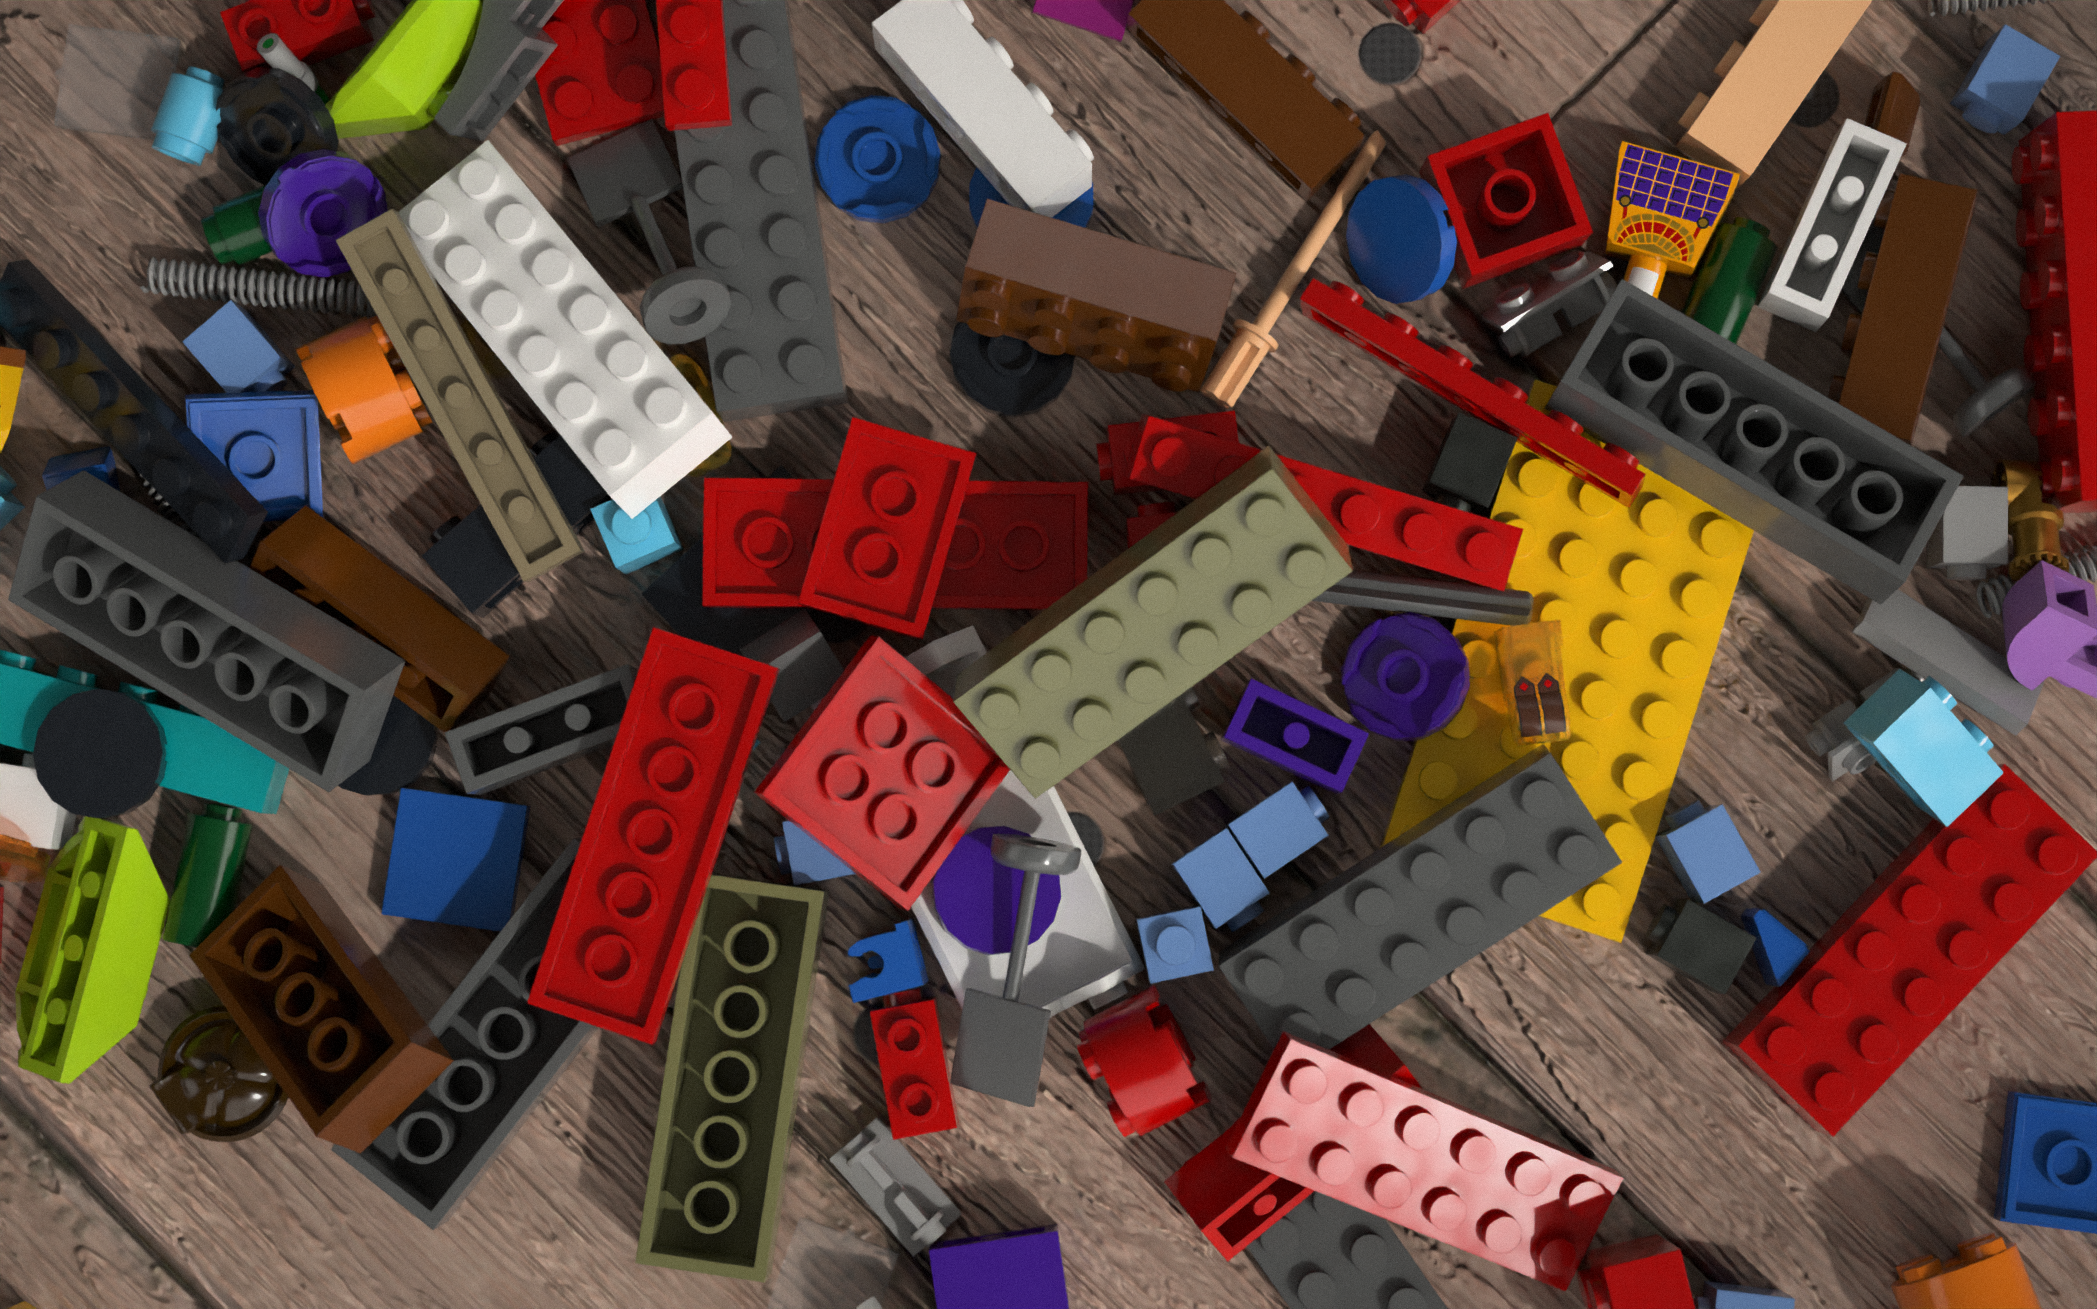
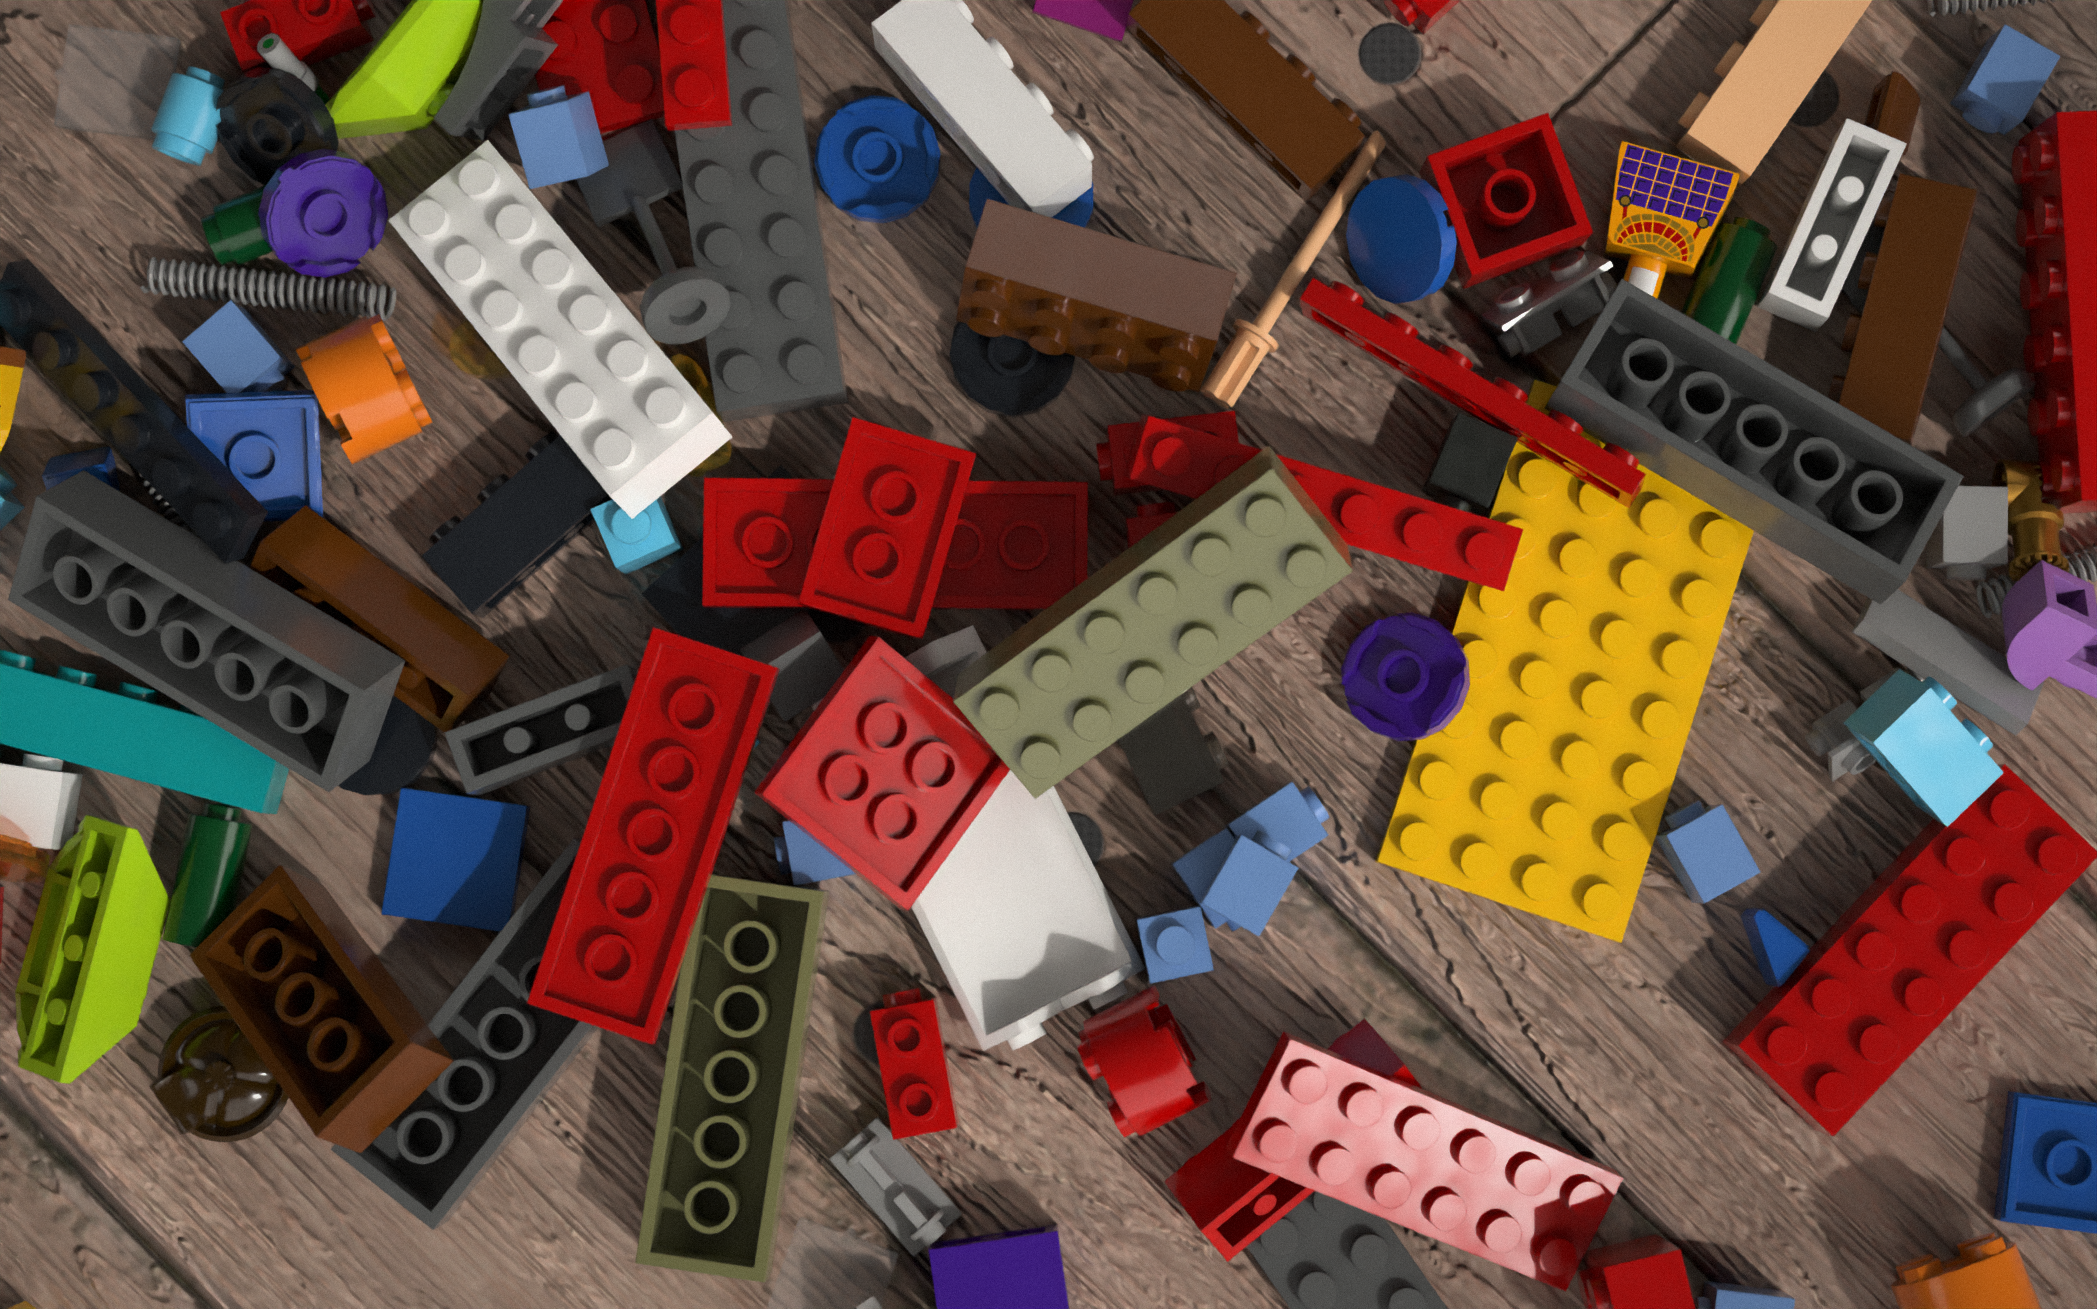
black tile [33,689,167,819] -> none
dark tan plate [336,209,585,582] -> none
blue hinge [848,919,929,1003] -> none
dark purple tile [931,826,1061,955] -> none
dark grey piece [950,834,1082,1107] -> none
dark grey brick [1219,743,1623,1050] -> none
dark purple brick [1220,678,1369,794] -> none
dark grey axle [1312,570,1534,627] -> none
clear yellow leg [1494,619,1570,747] -> none
pearl dark grey brick [1646,899,1756,995] -> none
none -> medium blue brick [508,85,609,189]
none -> medium blue brick [1199,830,1298,936]

